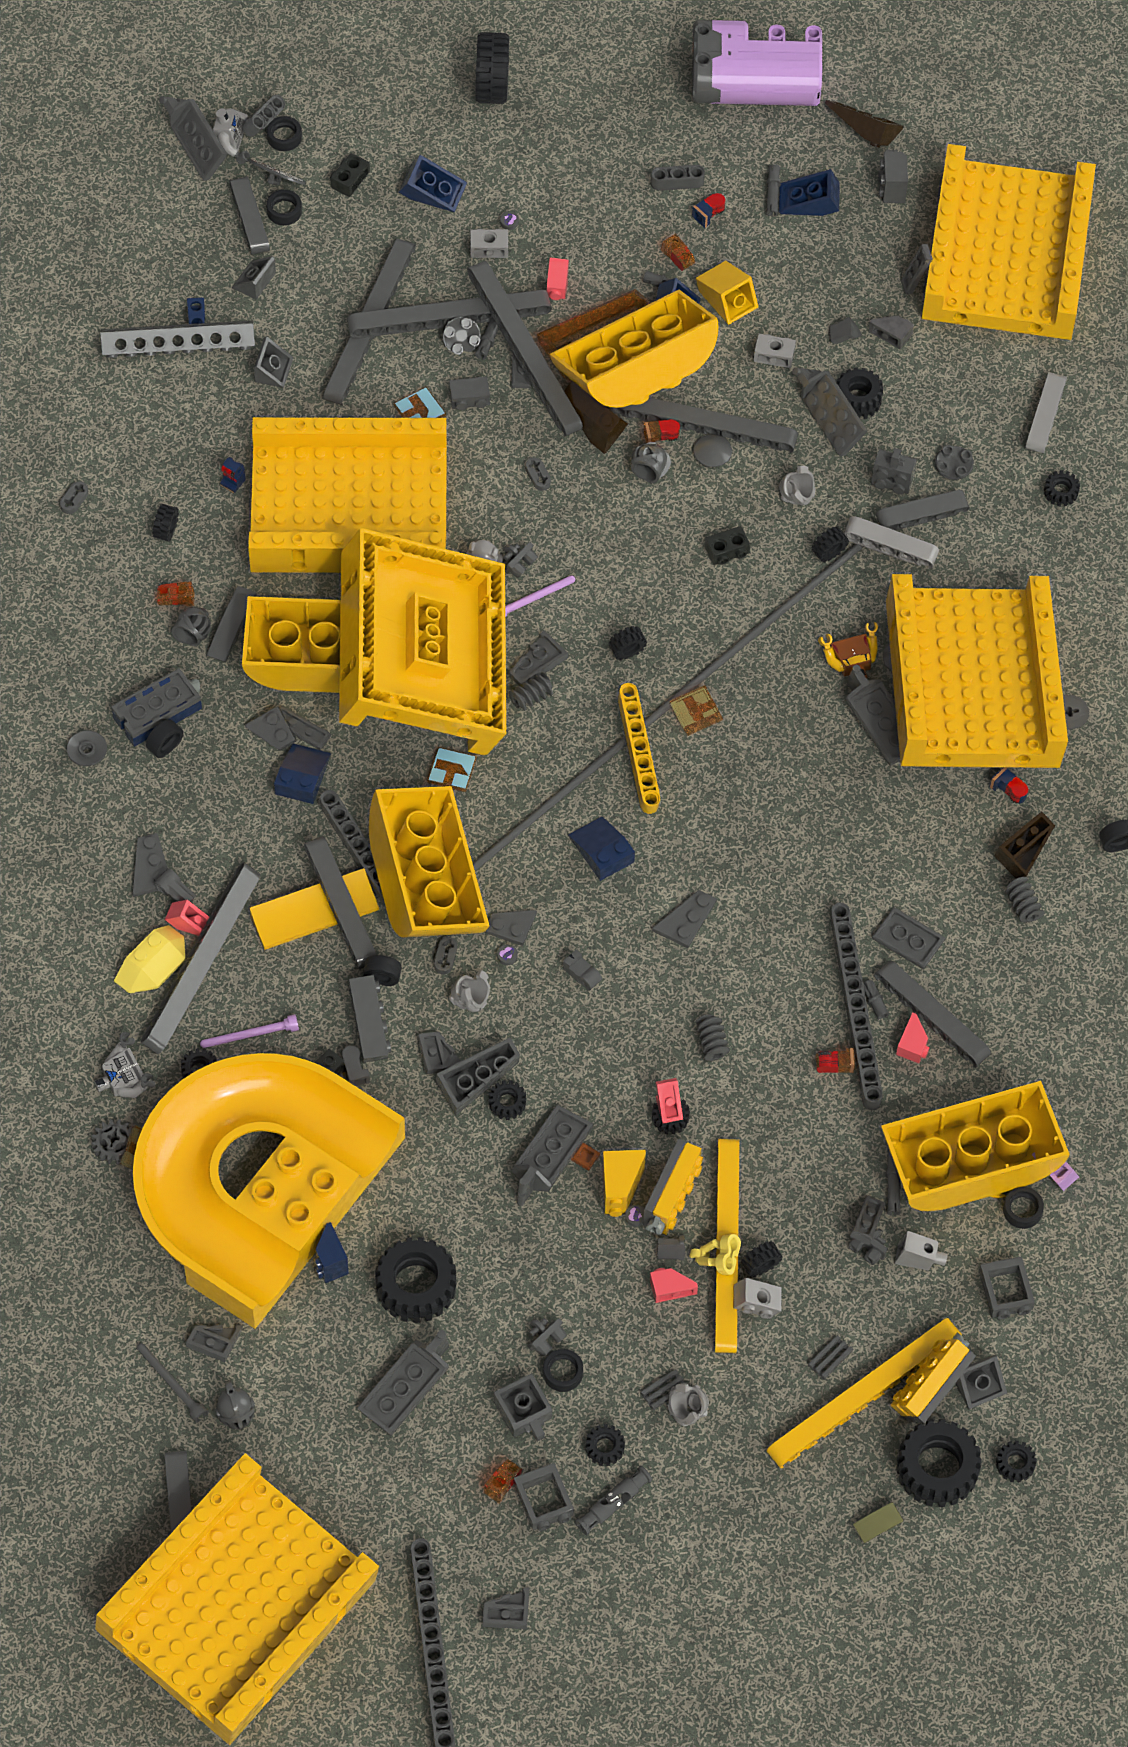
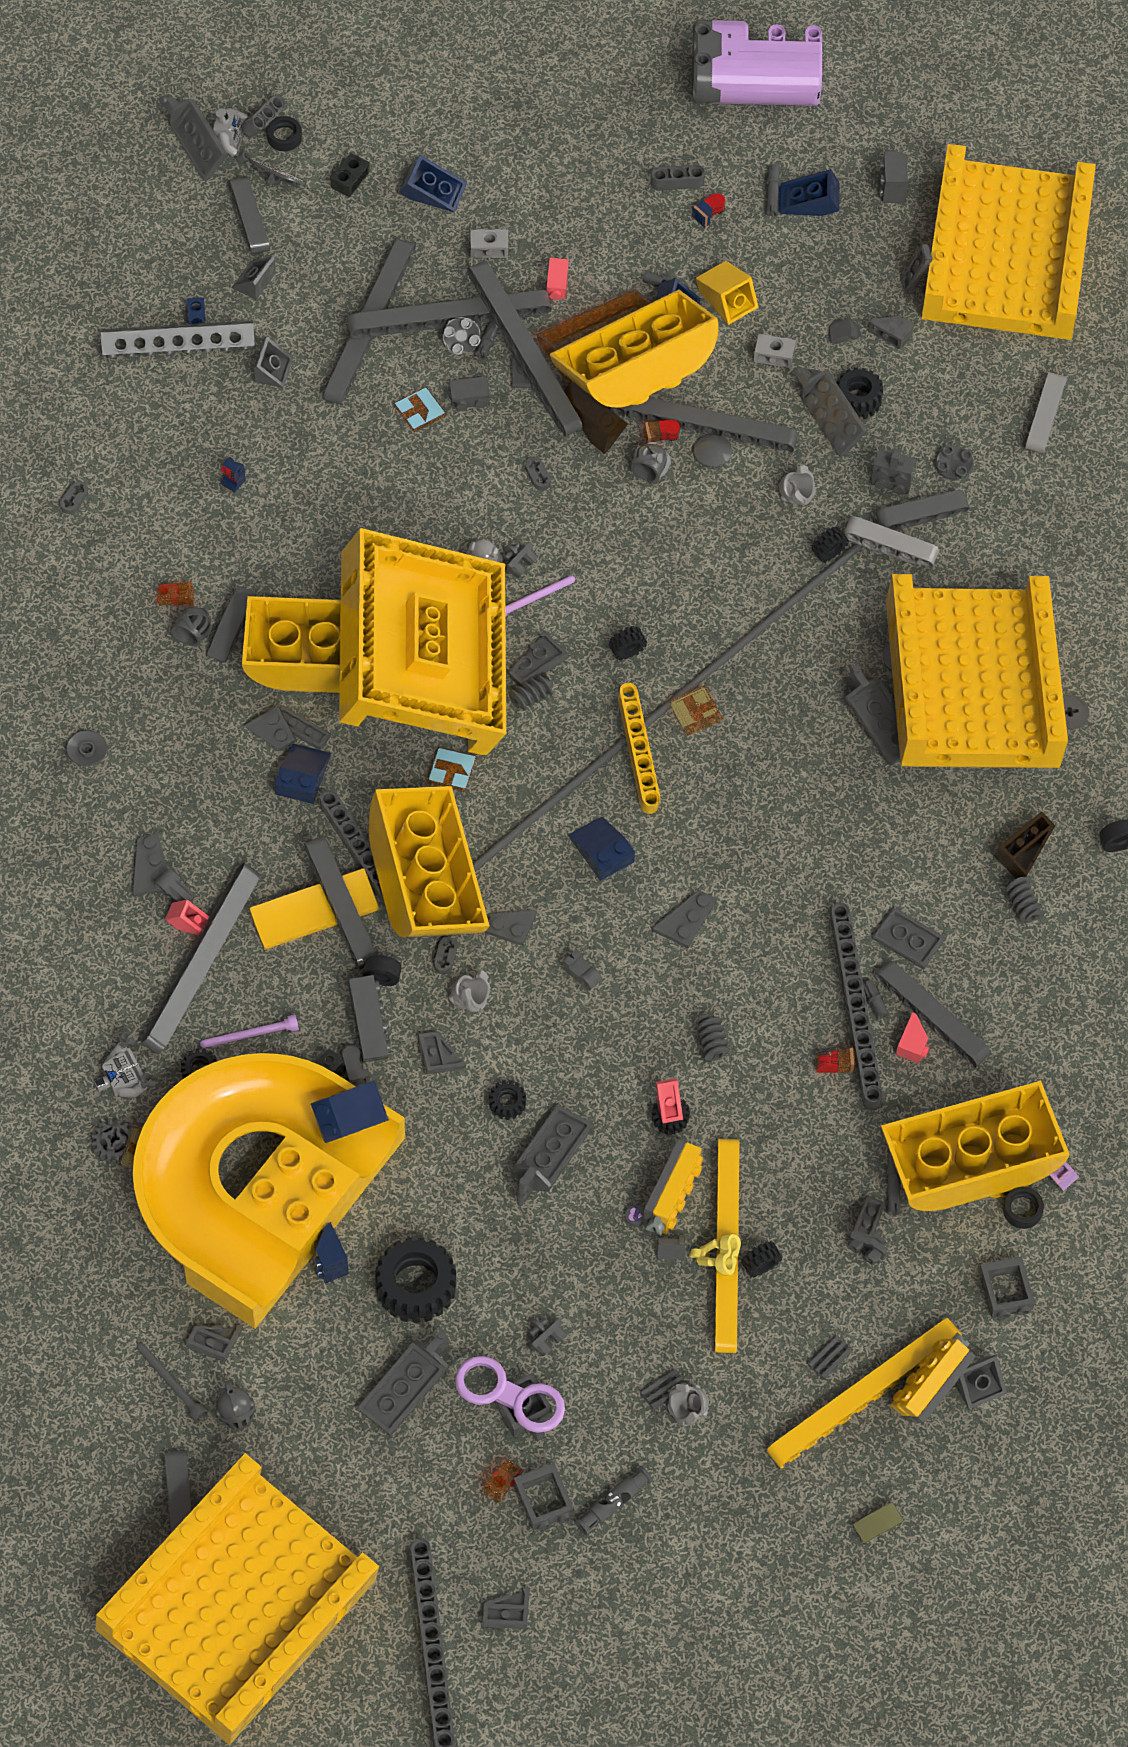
dark grey piece [111,668,202,747] -> none
light yellow wedge [114,925,185,993] -> none
black tyre [146,719,184,758] -> none
black tyre [152,504,179,542] -> none
yellow brick [248,417,447,573] -> none
black tyre [267,190,302,225] -> none
dark grey wedge [436,1038,520,1116] -> none
black tyre [476,32,509,104] -> none
dark grey tile [497,945,518,965] -> none
dark grey tile [500,211,519,230] -> none
black tyre [543,1349,583,1392] -> none
dark orange tile [571,1143,600,1171] -> none
black tyre [586,1424,625,1466] -> none
yellow slope [602,1150,646,1217] -> none
coral slope [650,1268,698,1303] -> none
clear orange leg [661,234,695,271] -> none
pearl dark grey brick [705,526,750,565] -> none
light grey brick [734,1278,781,1319] -> none
torso [818,622,878,679] -> none
dark brown wedge [825,100,904,148] -> none
light grey torso [895,1231,947,1270] -> none
black tyre [896,1419,982,1507] -> none
leg [989,767,1029,804] -> none
black tyre [996,1440,1037,1483] -> none
black tyre [1044,470,1080,507] -> none
none -> dark blue slope [311,1080,389,1143]
none -> lavender bar [455,1356,565,1433]

